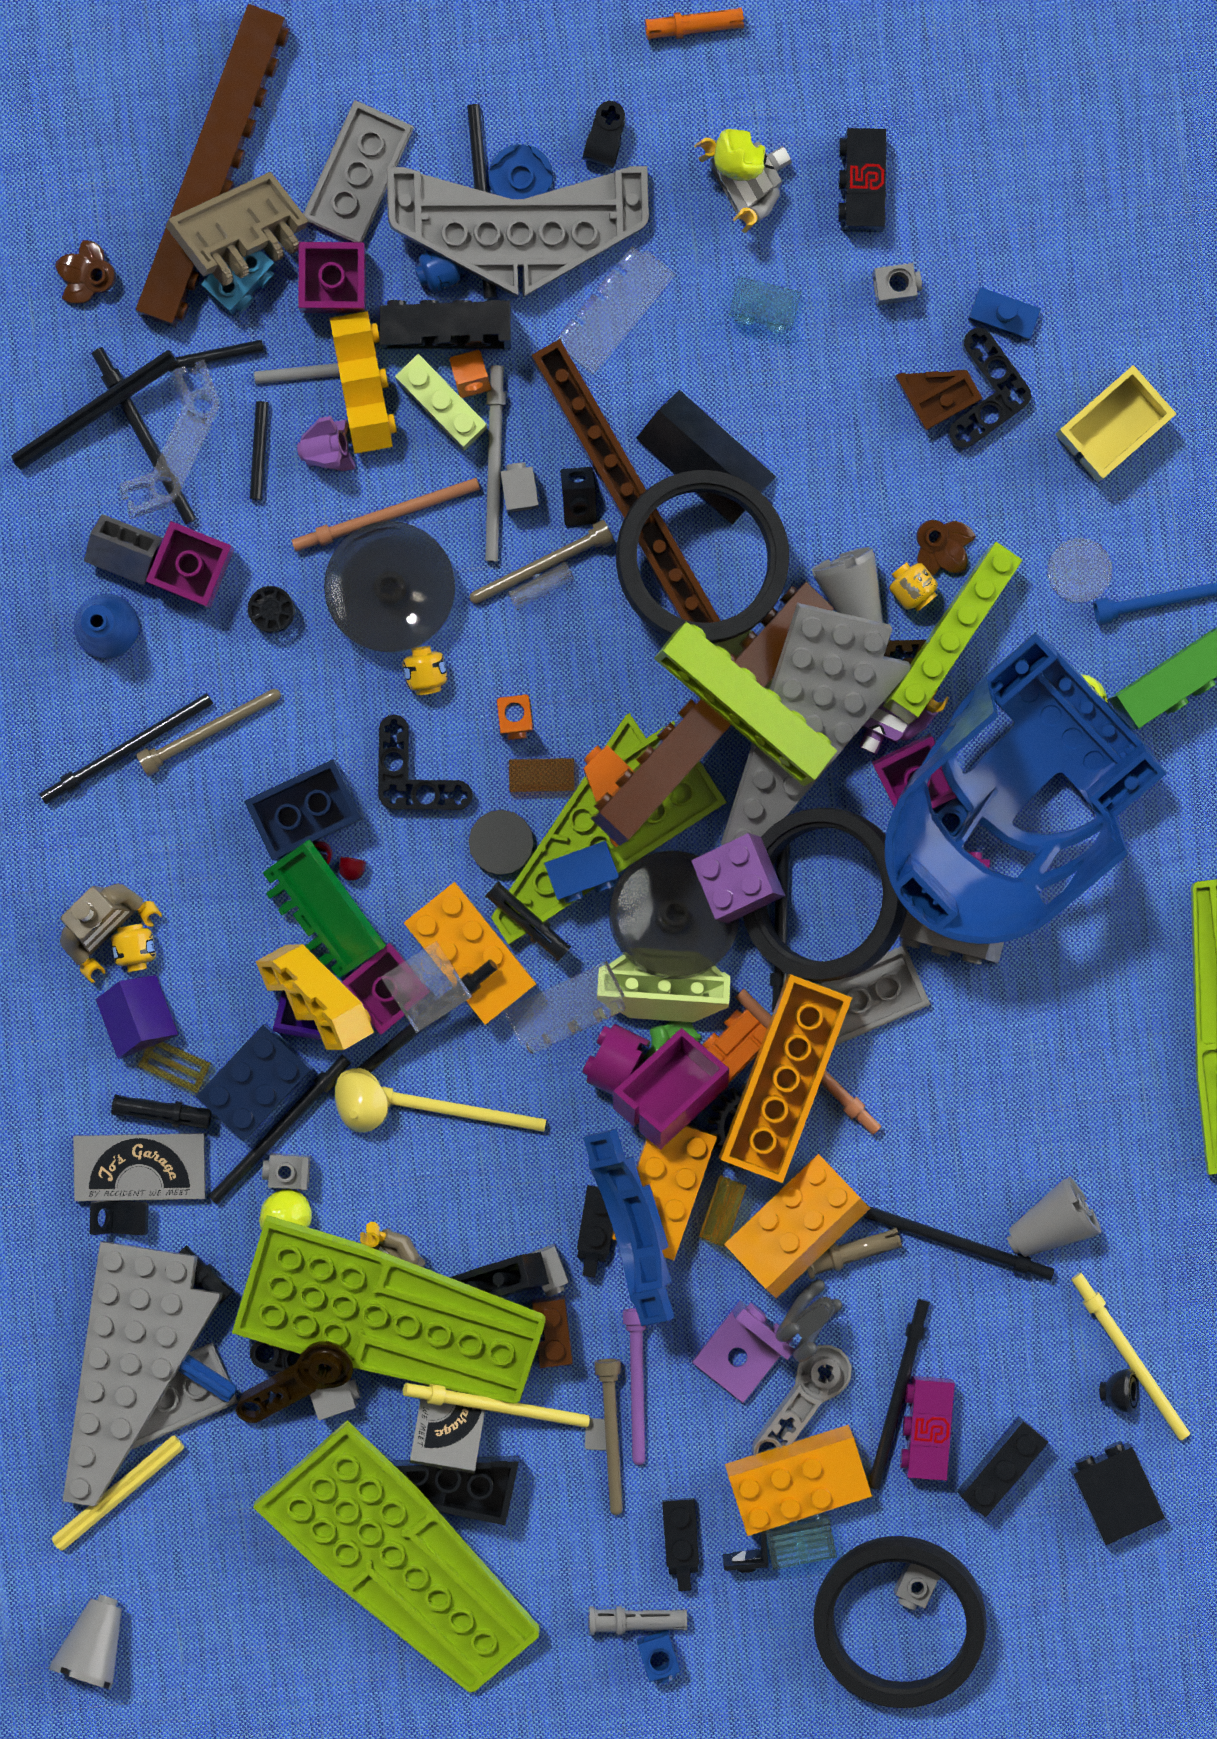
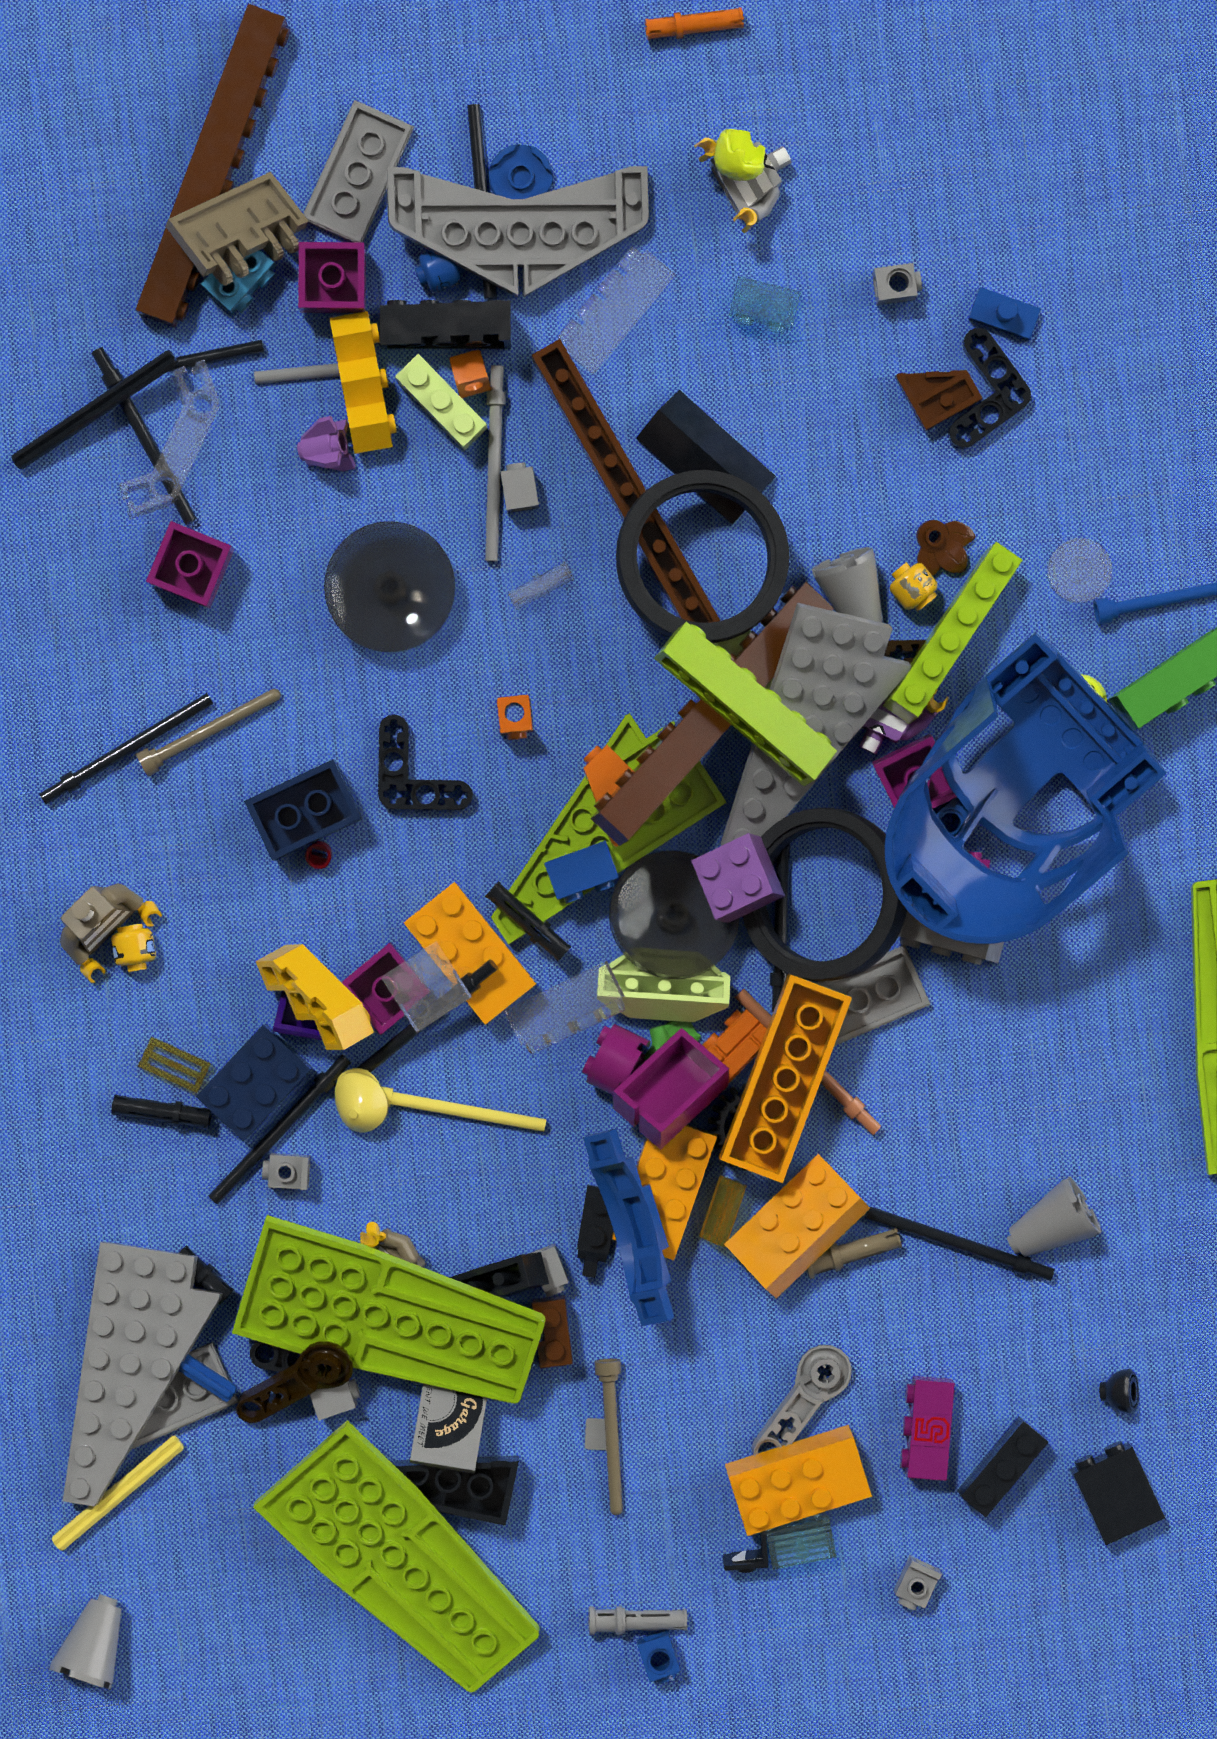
reddish brown plate [55,240,116,304] -> none
light grey tile [73,1133,206,1201] -> none
blue cone [74,594,139,659] -> none
flat silver brick [84,514,163,585] -> none
black bracket [90,1200,148,1235] -> none
dark purple slope [95,975,179,1060] -> none
black wheel [248,586,295,633] -> none
black bar [249,401,269,500] -> none
neon yellow hair [259,1189,312,1230] -> none
green hinge [262,839,386,978] -> none
nougat bar [291,478,480,552] -> none
dark red hinge [339,856,366,881] -> none
yellow head [402,646,448,695] -> none
light yellow bar [403,1383,590,1428] -> none
dark tan piece [469,519,615,604] -> none
dark grey tile [469,810,534,875] -> none
clear orange tile [509,758,575,792] -> none
black bracket [560,467,597,526] -> none
black piece [582,101,625,168] -> none
medium lavender piece [623,1308,646,1465] -> none
black hinge [662,1498,699,1591] -> none
medium lavender bracket [692,1300,795,1403] -> none
dark grey piece [776,1279,842,1362] -> none
black tyre [813,1536,987,1708] -> none
black brick [838,128,886,232] -> none
black bar [868,1298,930,1490] -> none
light yellow piece [1055,365,1176,483] -> none
light yellow bar [1071,1272,1190,1440] -> none

